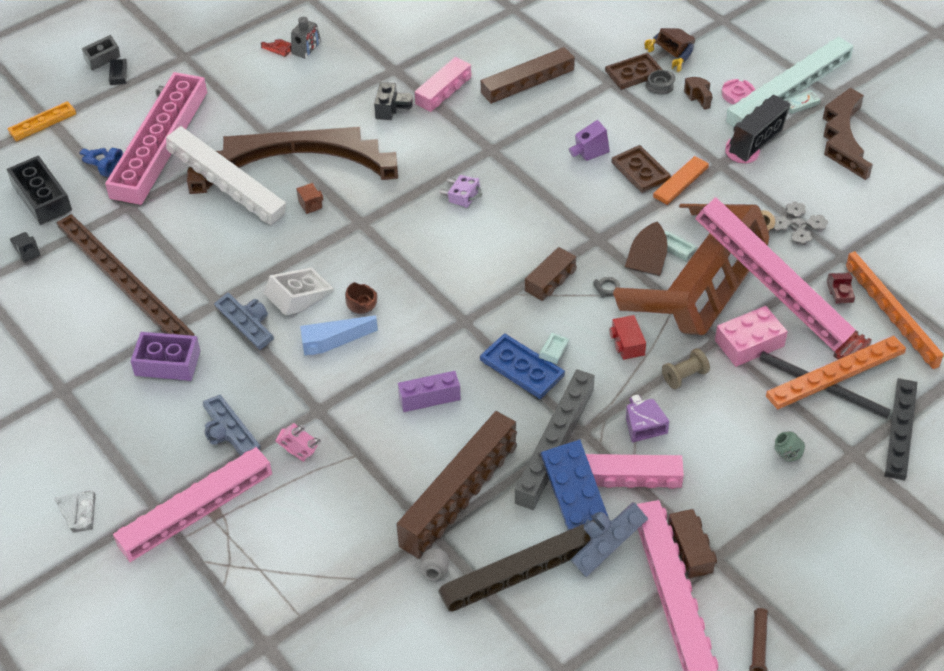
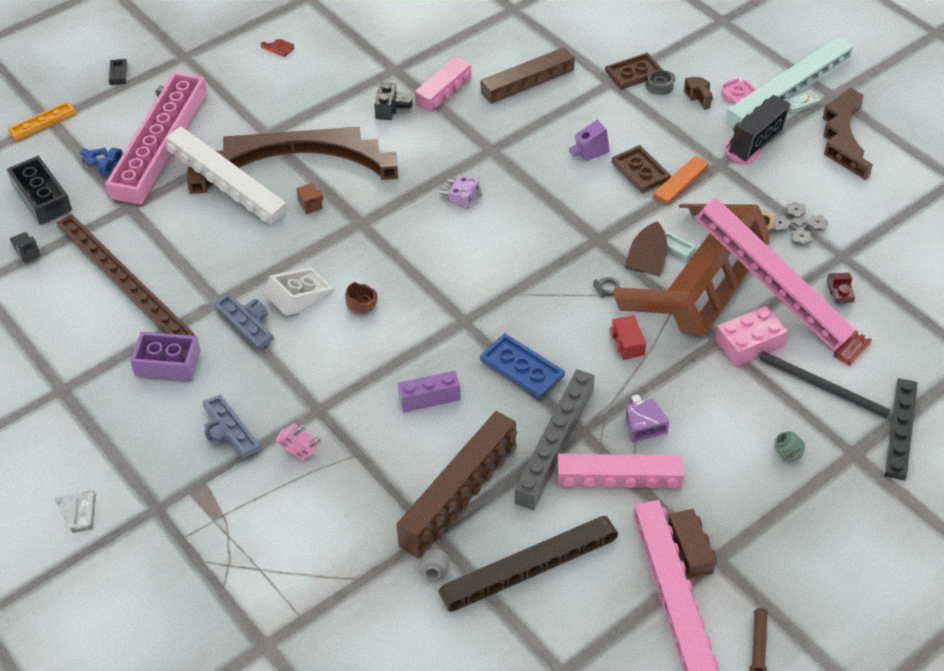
dark grey brick [82,35,121,70] -> none
bright pink brick [113,447,272,562] -> none
dark grey torso [291,17,321,59] -> none
light blue slope [300,315,378,356] -> none
reddish brown brick [525,247,577,301] -> none
light aqua tile [539,333,569,364] -> none
blue plate [540,440,609,530] -> none
sand blue plate [571,502,648,577] -> none
reddish brown torso [644,28,695,72] -> none
dark tan piece [662,348,710,389] -> none
orange plate [766,335,906,410] -> none
orange plate [846,251,944,369] -> none

